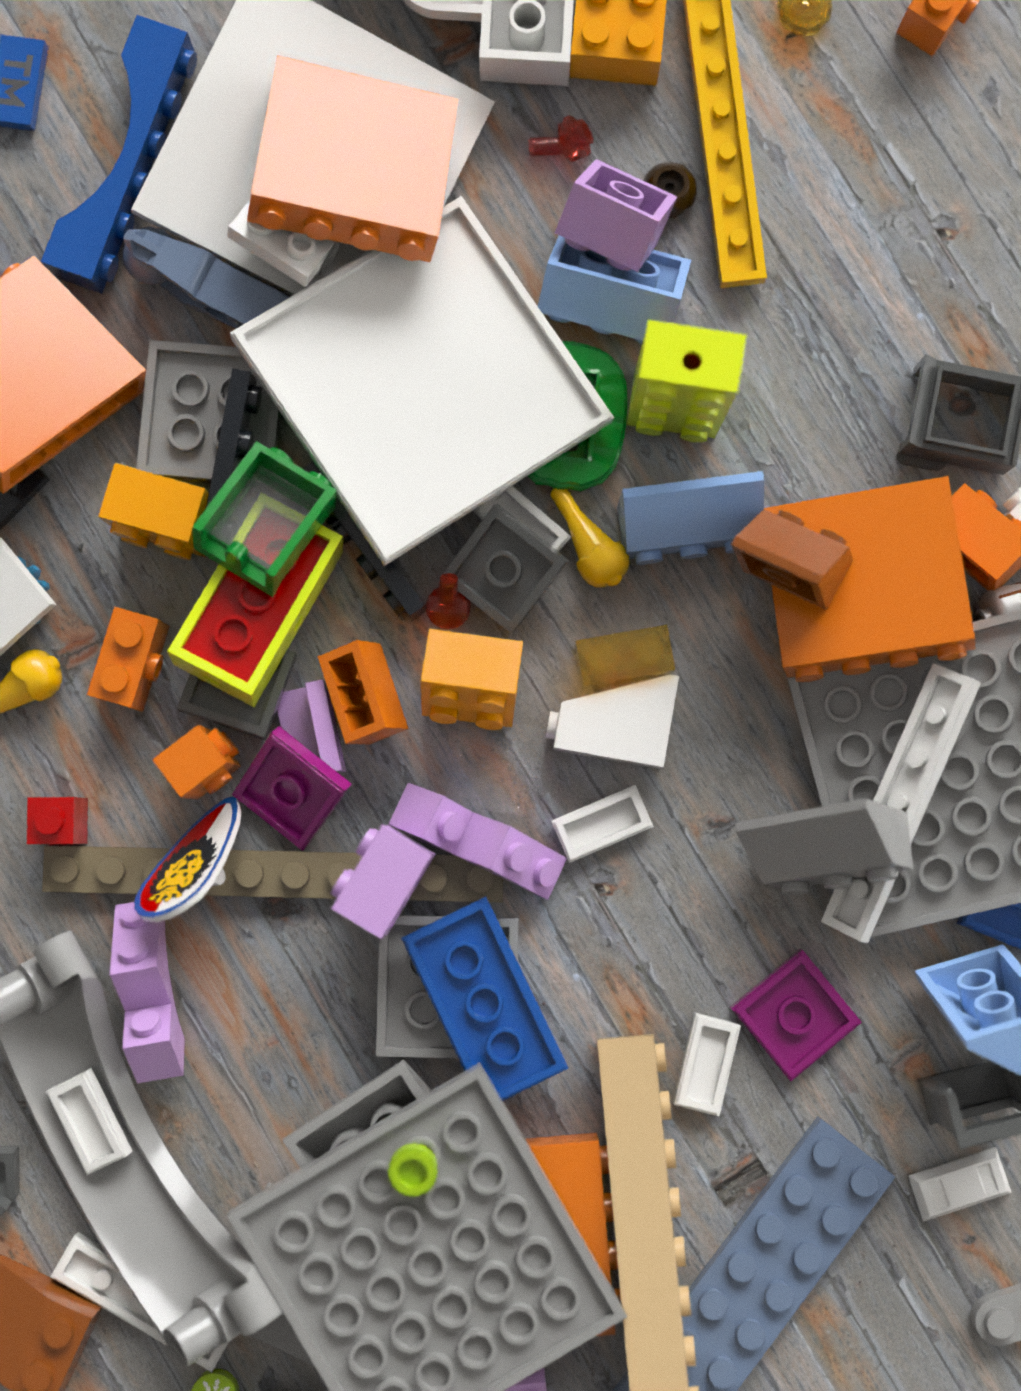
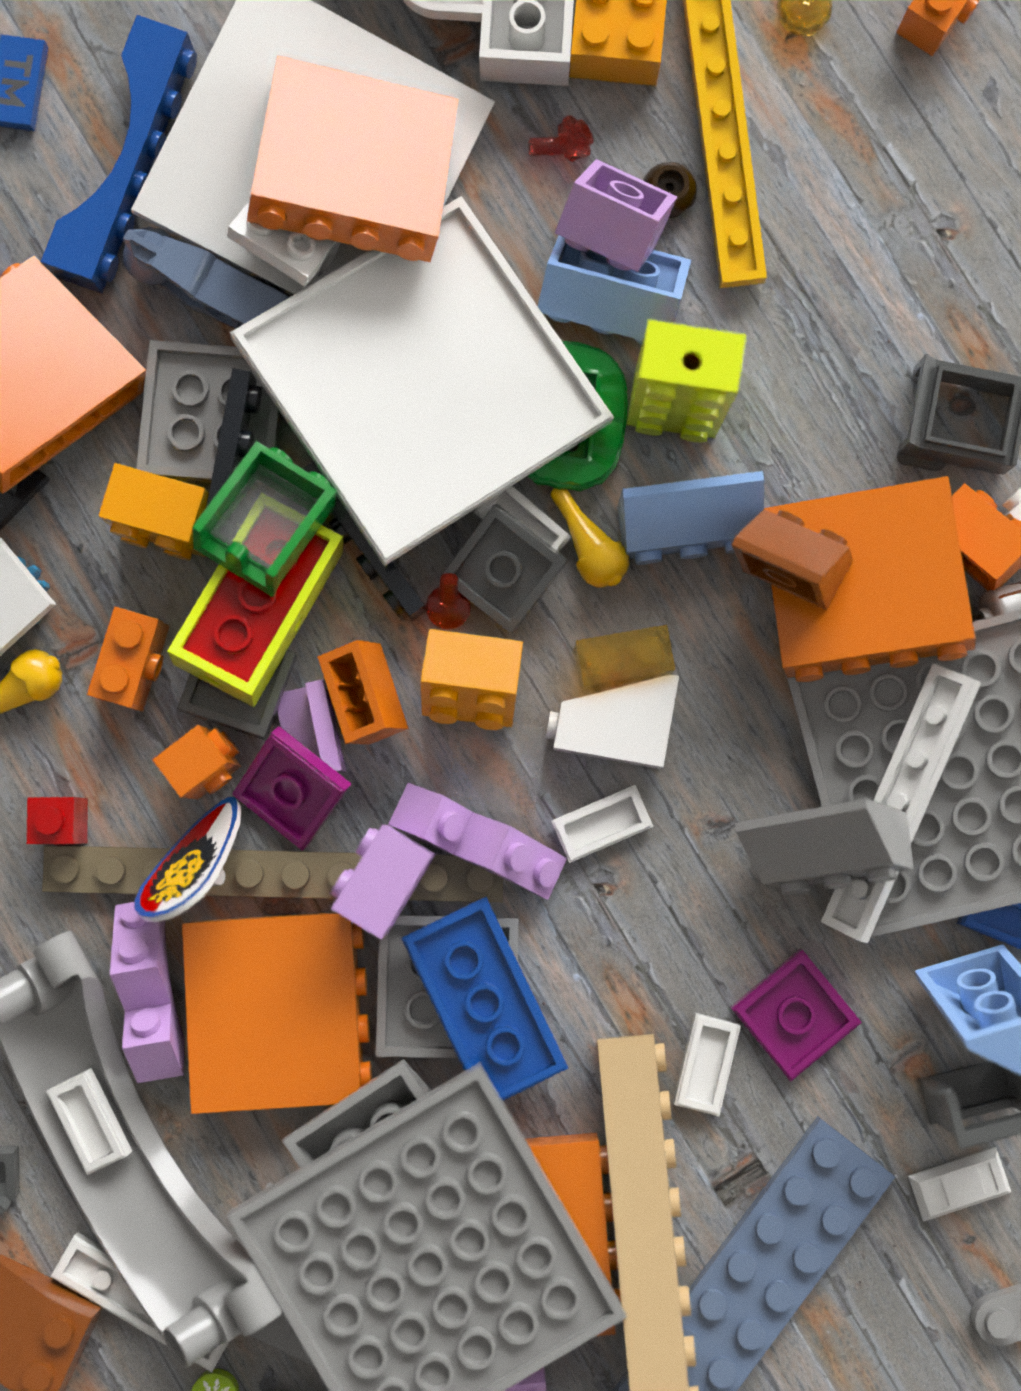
lime tile [388,1143,438,1197] -> none
none -> orange brick [182,912,373,1114]

